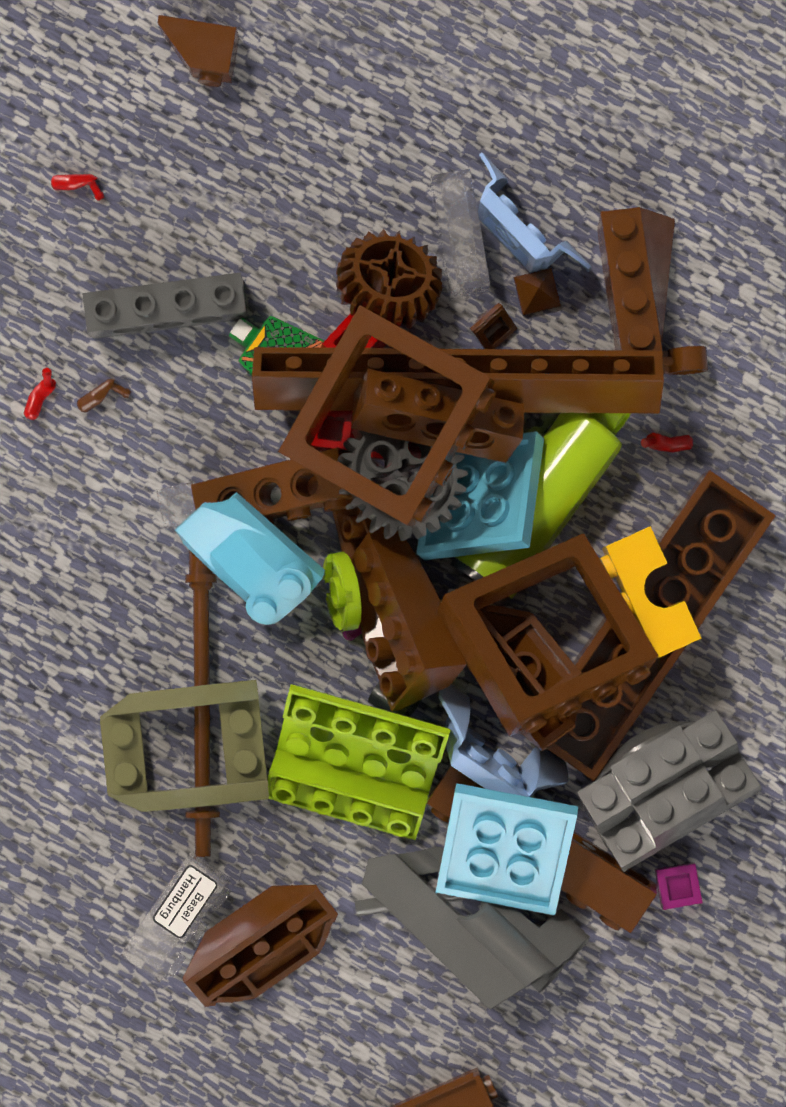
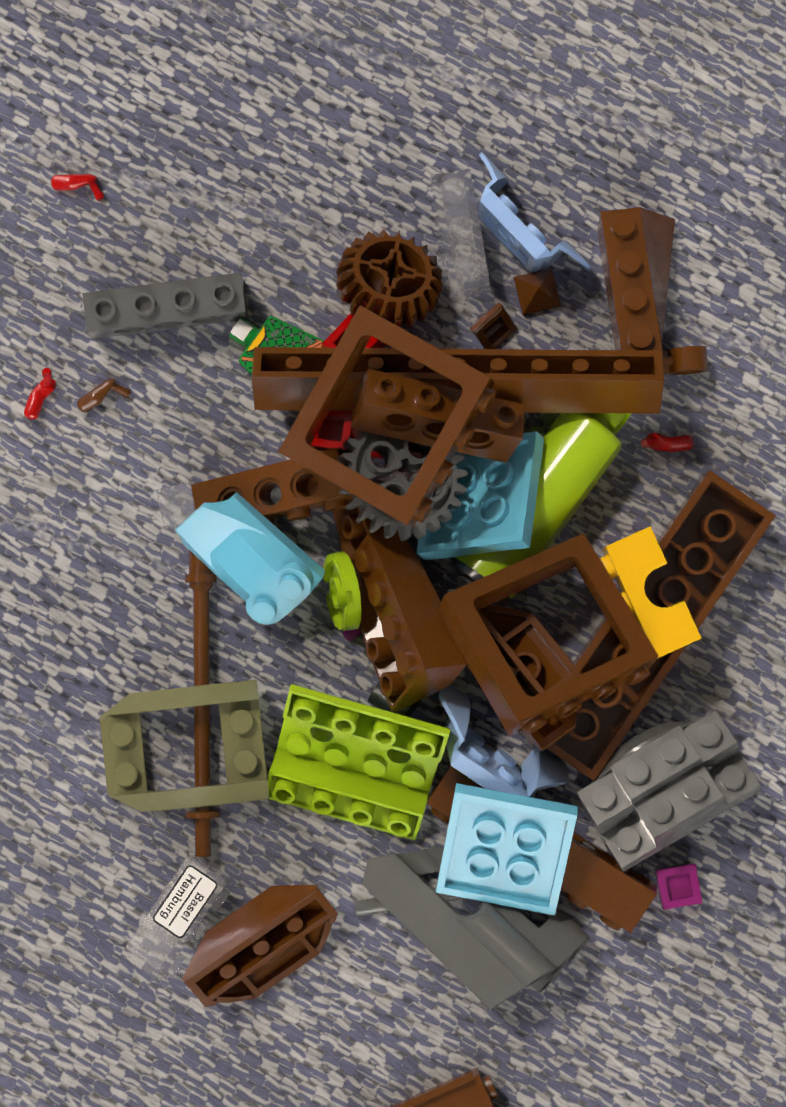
reddish brown slope [157,15,239,87] -> none

